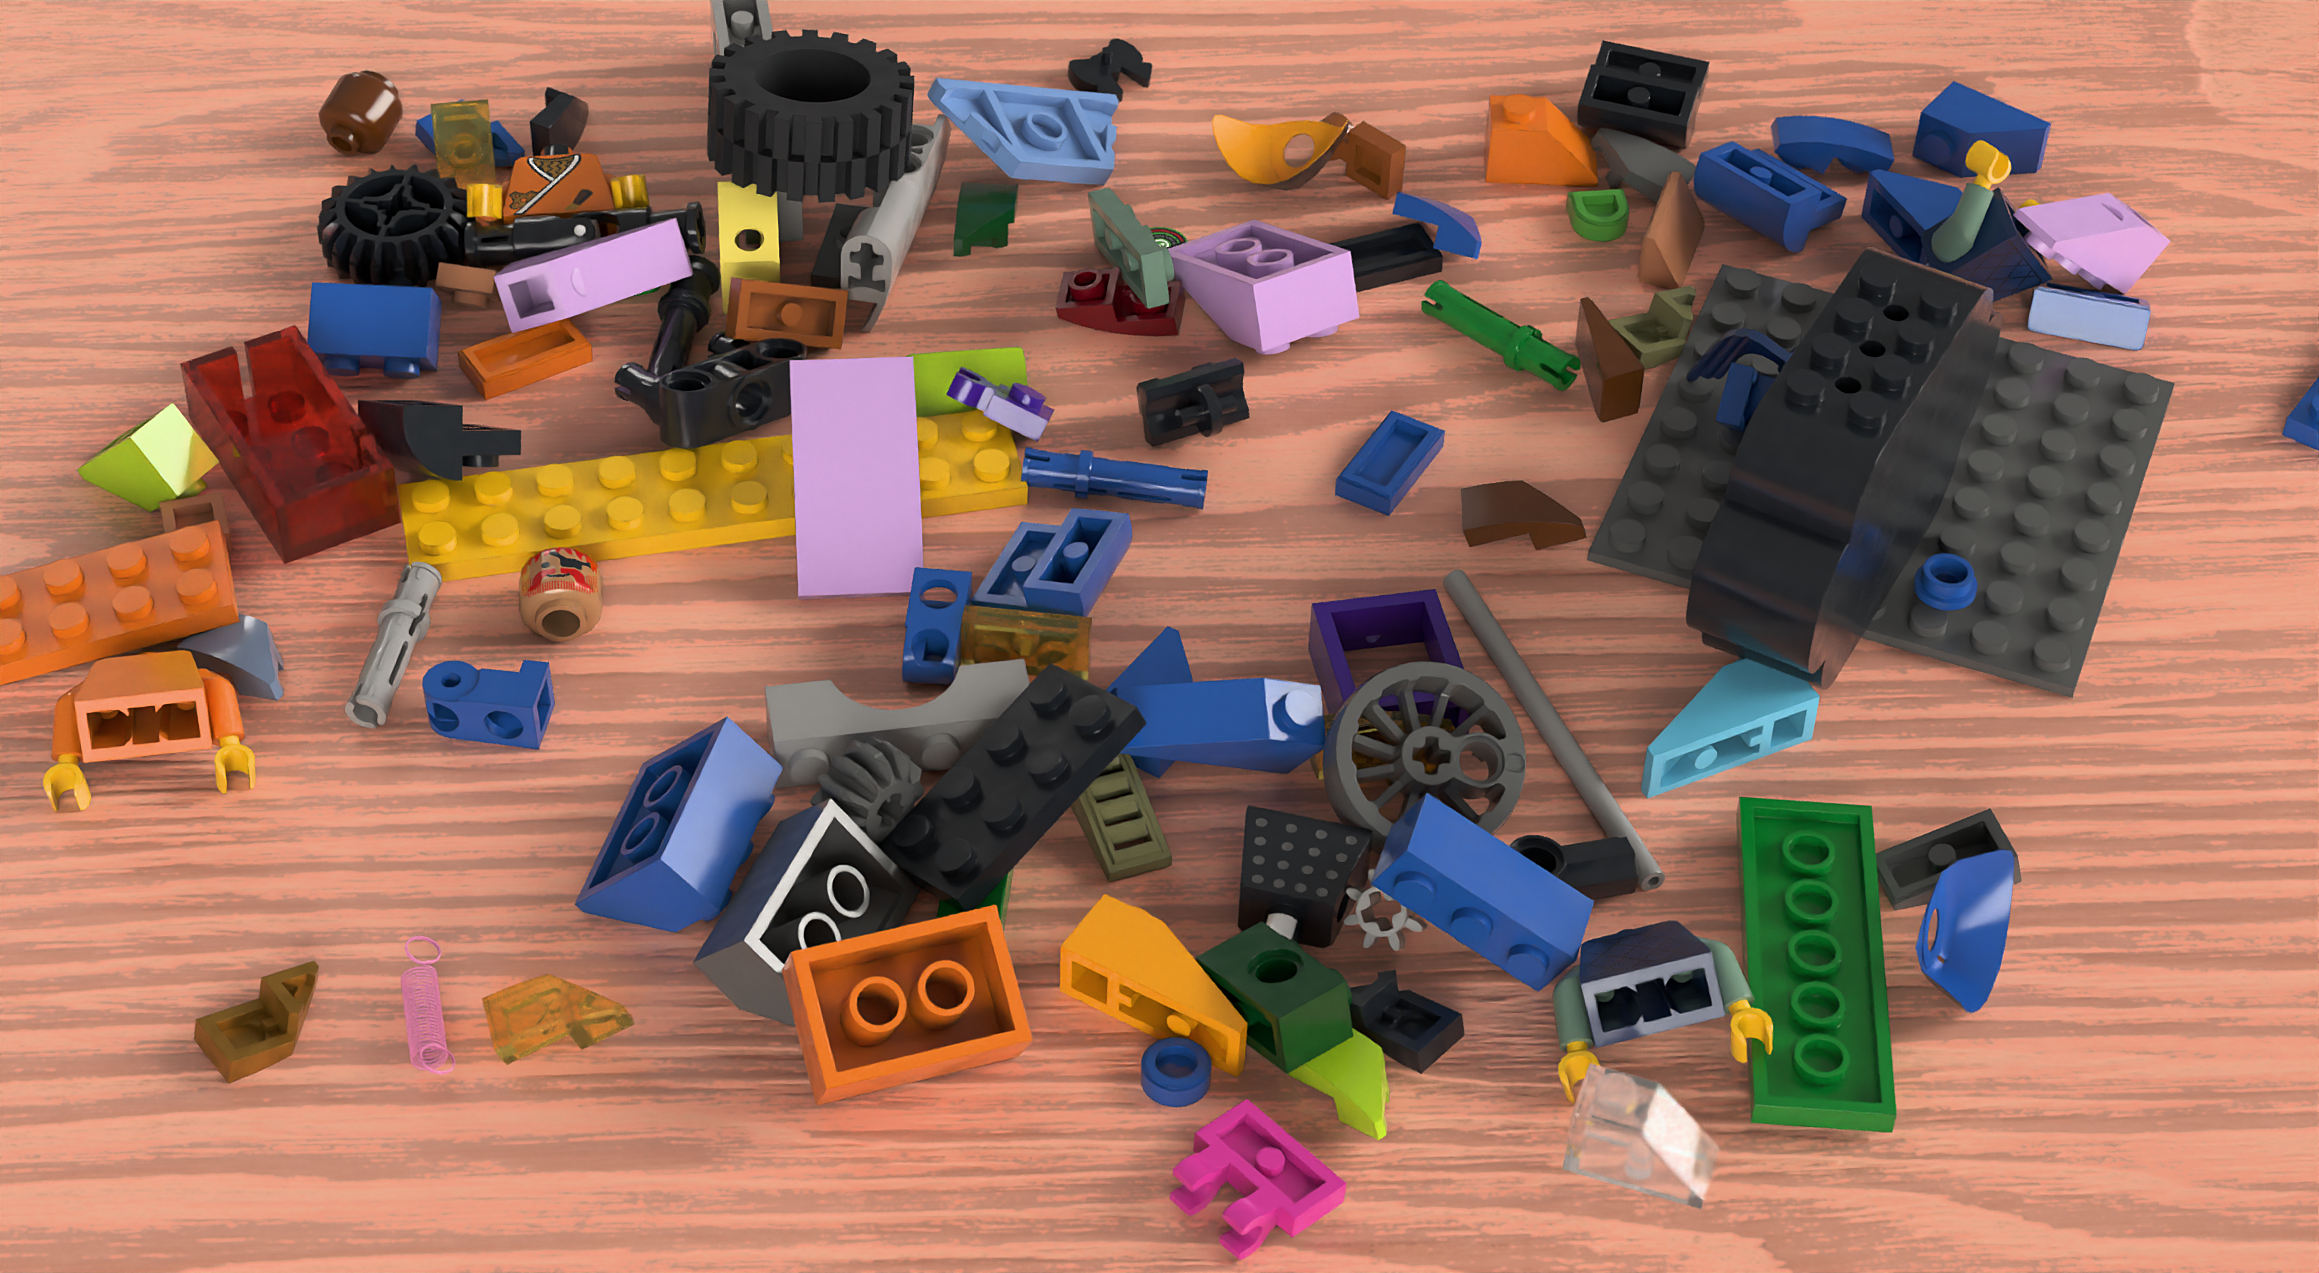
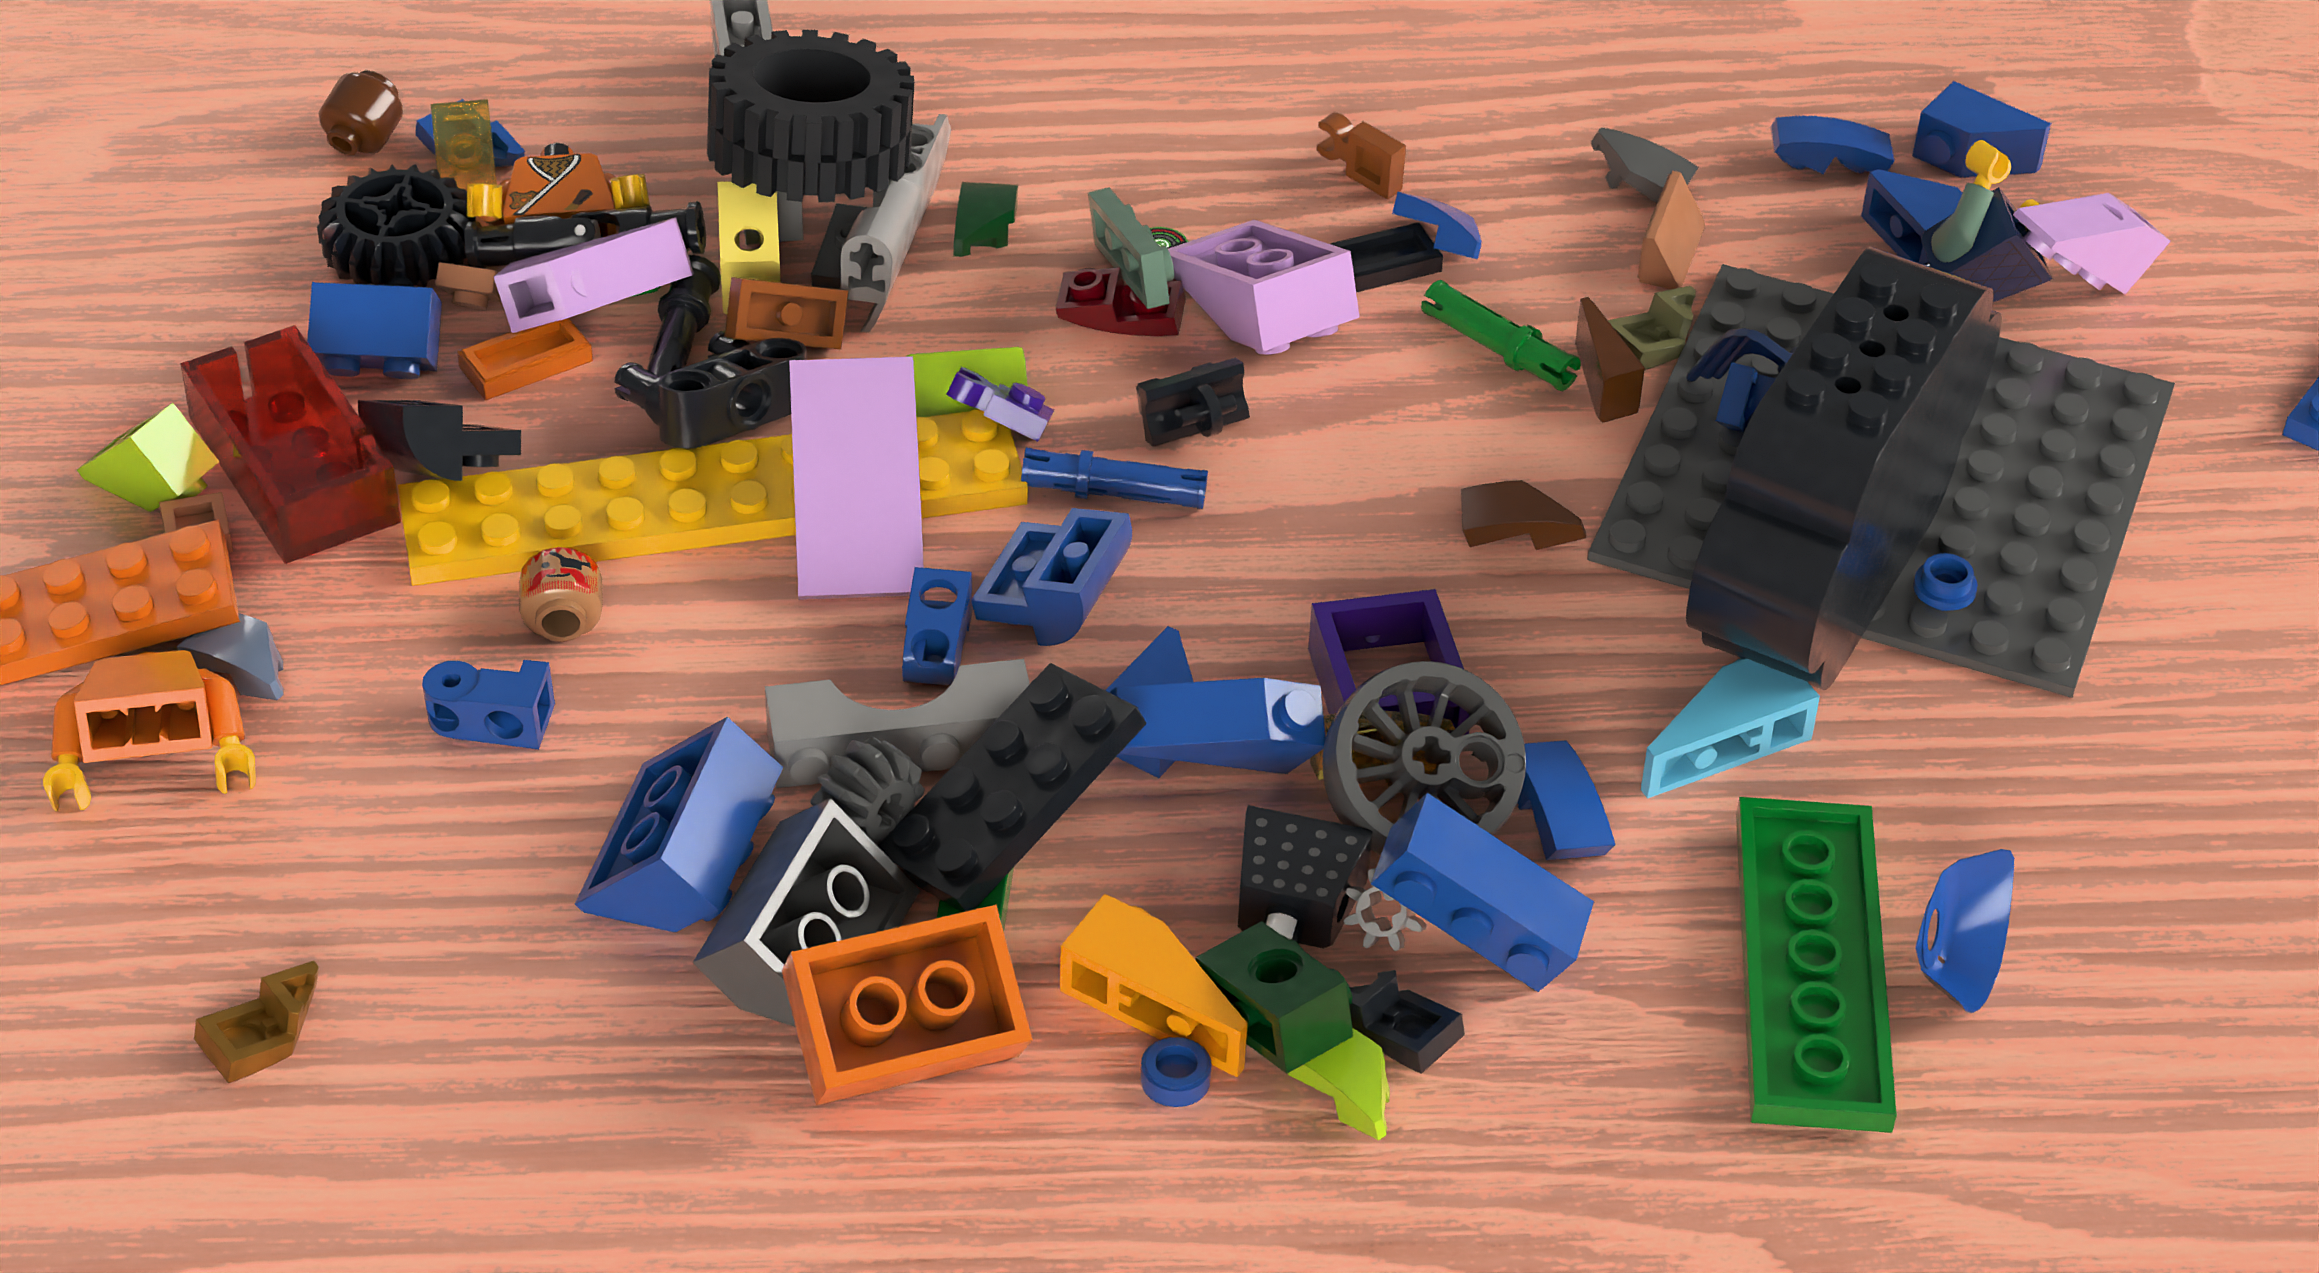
light grey pin [345,561,442,728] -> none
bright pink piece [401,936,455,1075] -> none
clear yellow slope [482,974,635,1065] -> none
black slope [530,87,588,156] -> none
medium blue wing [927,78,1118,185] -> none
clear yellow plate [961,605,1092,681] -> none
black piece [1067,38,1153,102] -> none
olive slope [1071,754,1172,882] -> none
dark pink plate [1170,1099,1347,1260] -> none
light orange piece [1212,115,1349,191] -> none
blue tile [1335,410,1445,516] -> none
light grey piece [1443,570,1665,891] -> none
orange slope [1484,94,1598,187] -> none
black piece [1510,835,1638,900] -> none
dark blue torso [1553,920,1773,1103] -> none
clear slope [1563,1063,1720,1209] -> none
bright green tile [1566,189,1629,242] -> none
black brick [1577,40,1710,148] -> none
blue brick [1694,141,1847,252] -> none
dark grey slope [1876,808,2022,911] -> none
slope [2027,282,2151,351] -> none
none -> blue slope [1517,740,1616,860]

